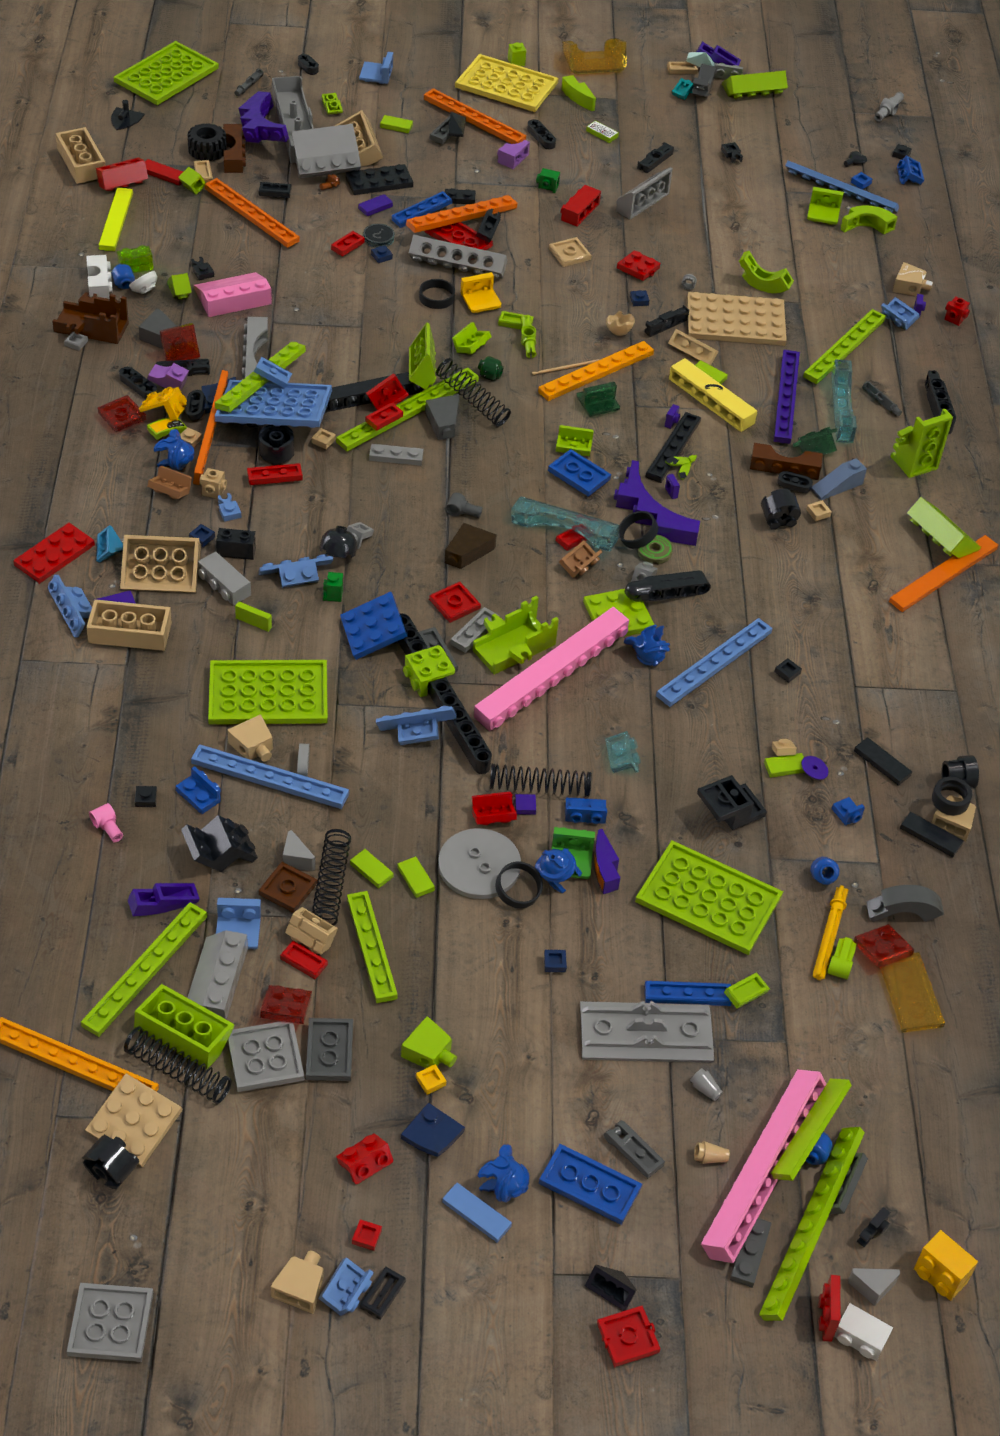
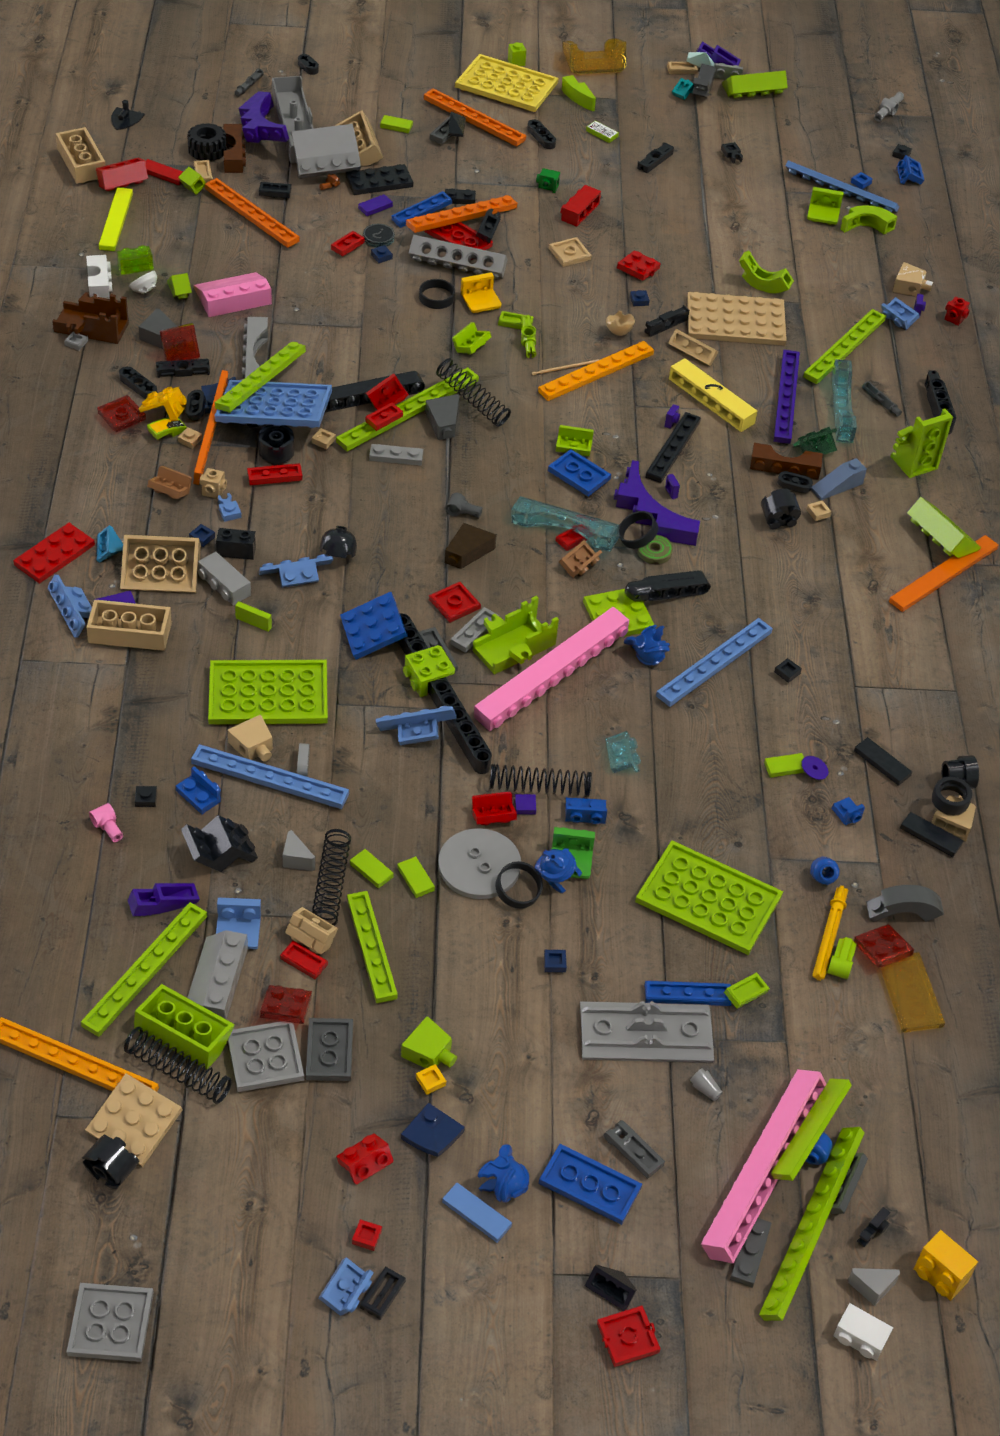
blue head [111,264,135,289] -> none
lime plate [114,41,219,105] -> none
medium lavender arch [147,363,189,391] -> none
blue helmet [154,429,195,471] -> none
black plate [191,257,214,281] -> none
medium blue plate [254,357,292,388] -> none
reddish brown plate [259,862,317,913] -> none
tan torso [271,1251,324,1314] -> none
lime slope [321,93,343,114] -> none
green brick [323,572,343,602] -> none
light grey bracket [347,522,374,549] -> none
medium blue bracket [359,52,393,84] -> none
lime slope [409,322,436,390] -> none
dark green head [478,356,504,381] -> none
medium lavender arch [497,140,530,169] -> none
clear green bracket [576,382,620,417] -> none
dark purple slope [594,829,621,894] -> none
light grey slope [616,167,673,220] -> none
light grey bracket [631,562,658,581] -> none
lime piece [665,455,697,480] -> none
light grey bush [681,274,697,290] -> none
tan cone [694,1141,730,1164] -> none
lime tile [695,360,728,384] -> none
black bracket [697,775,767,830] -> none
tan plate [772,739,796,756] -> none
red plate [818,1275,841,1342] -> none
black rock [844,151,867,167] -> none

